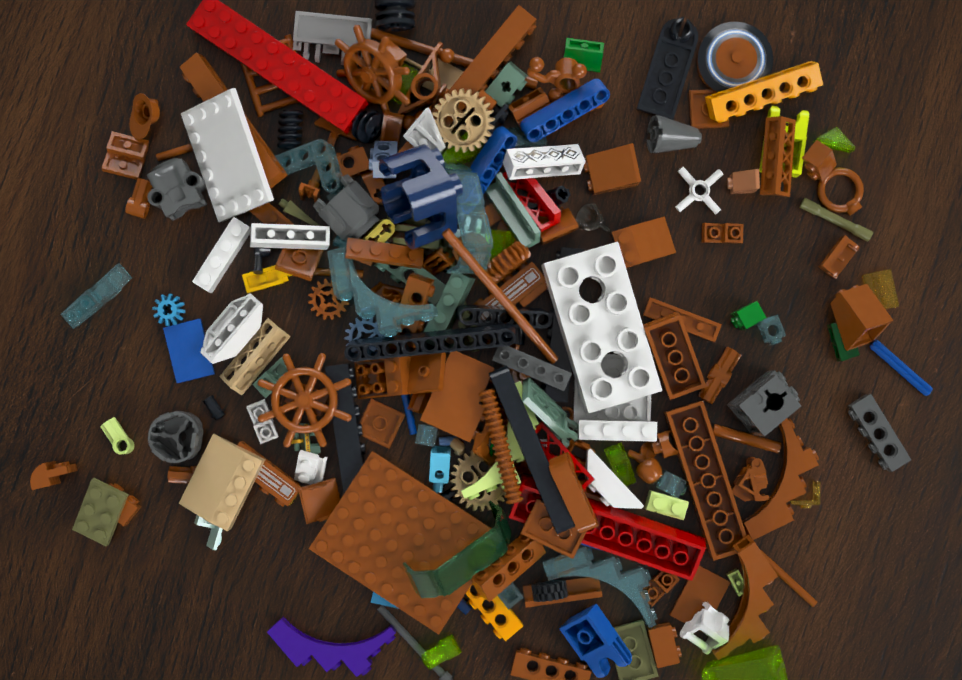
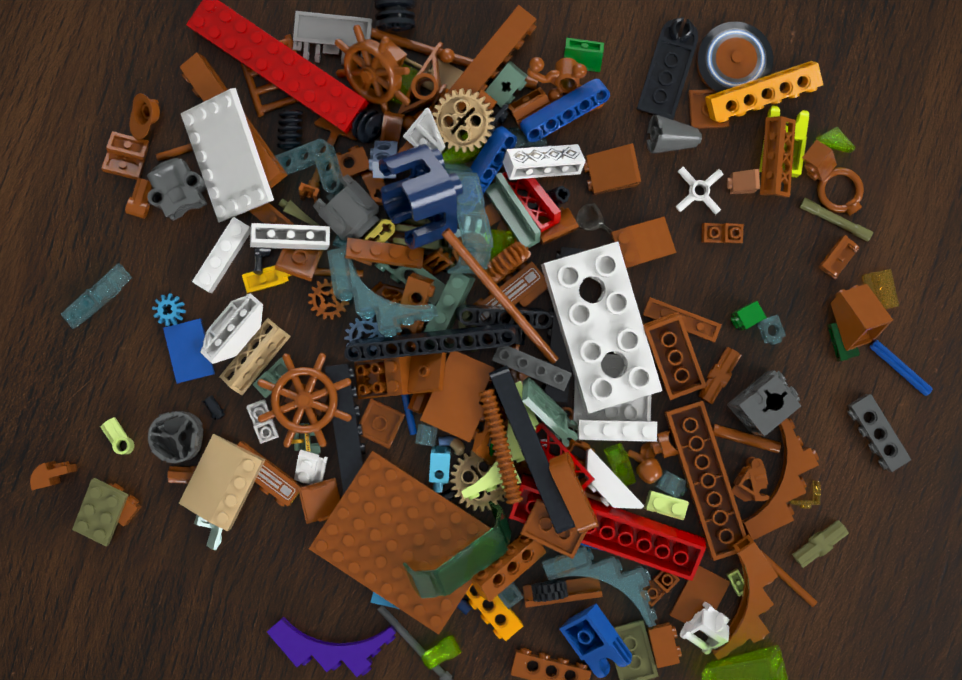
none -> olive piece [792,520,849,568]

